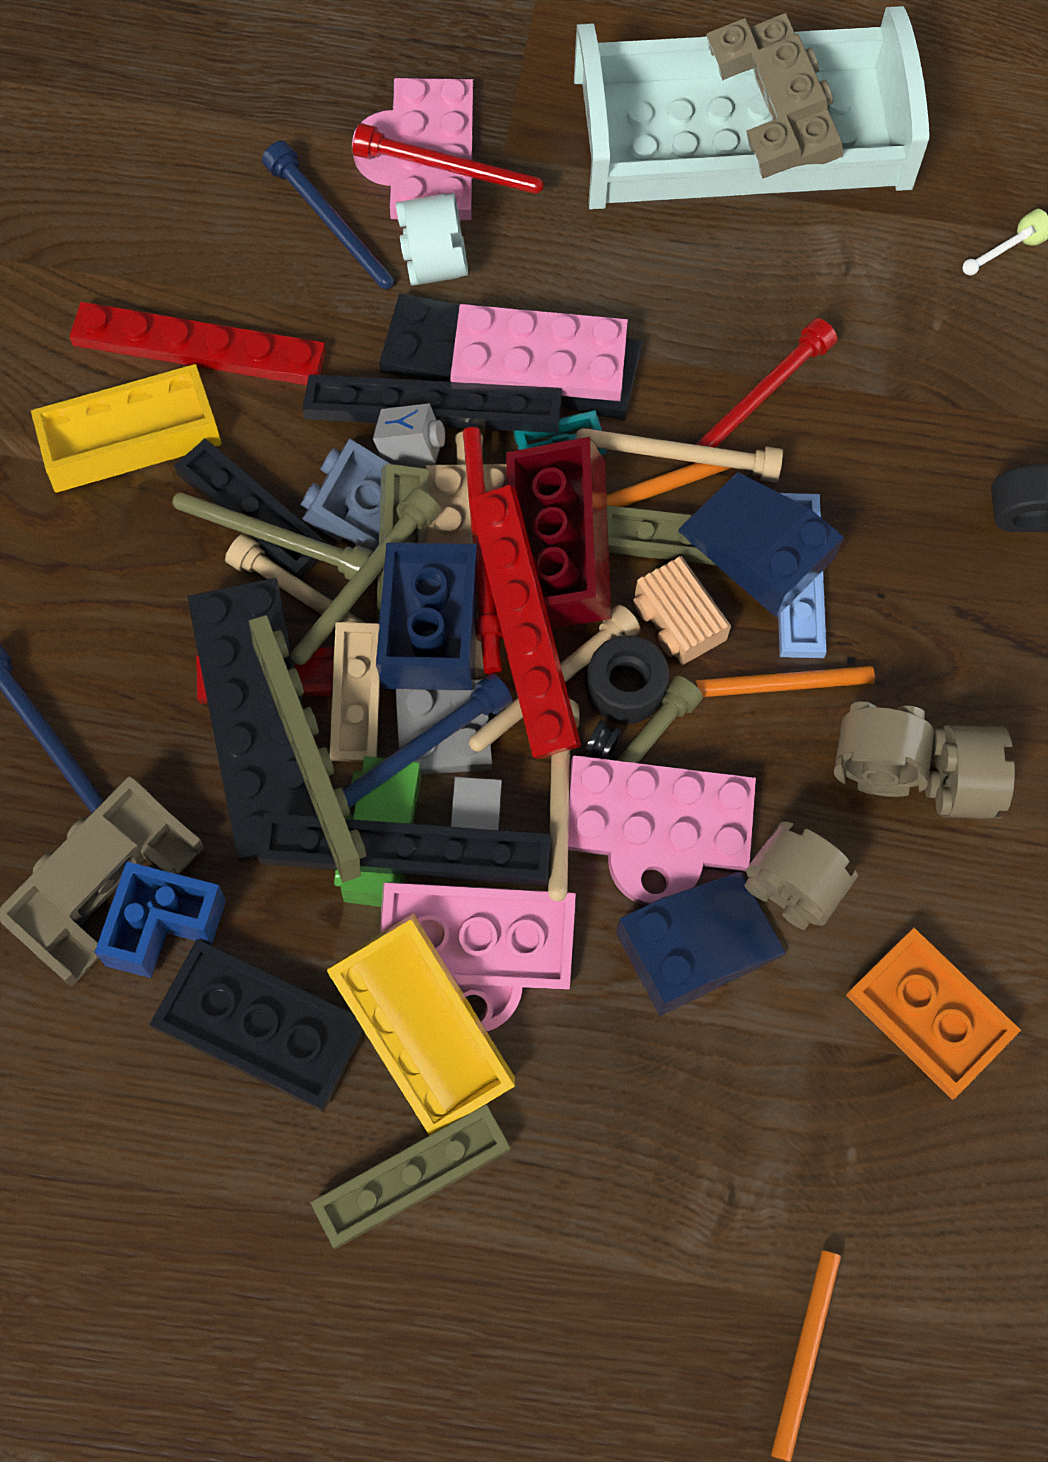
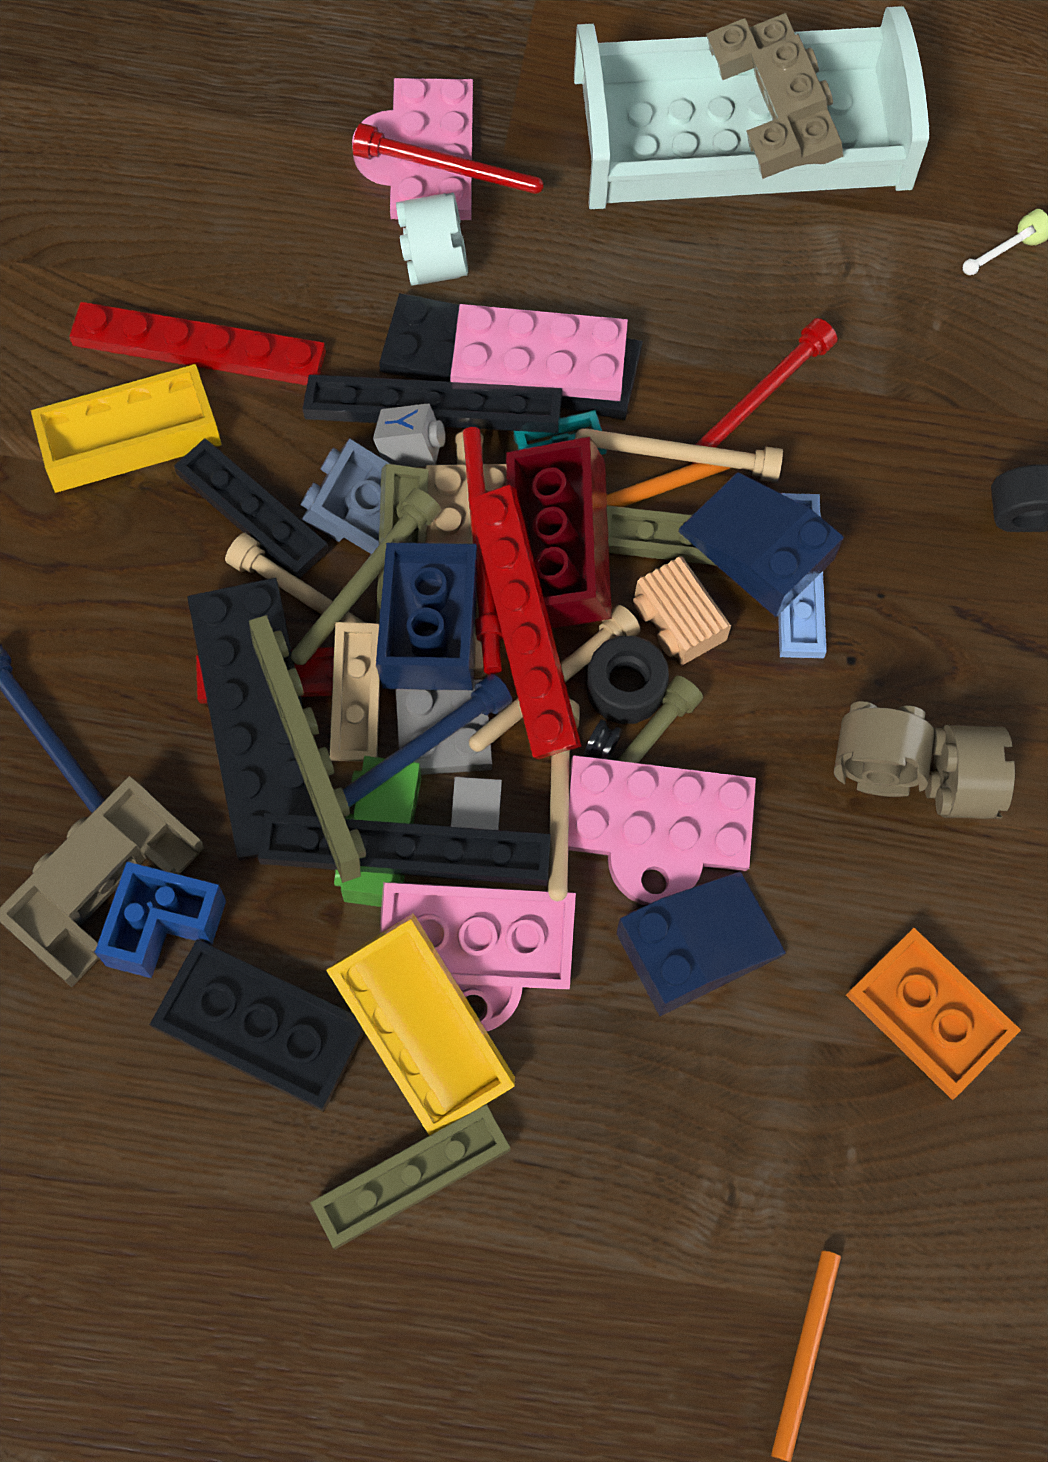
olive piece [172,493,374,580] -> none
dark blue piece [262,140,394,290] -> none
orange bar [694,666,875,697] -> none
dark tan brick [744,822,858,930] -> none

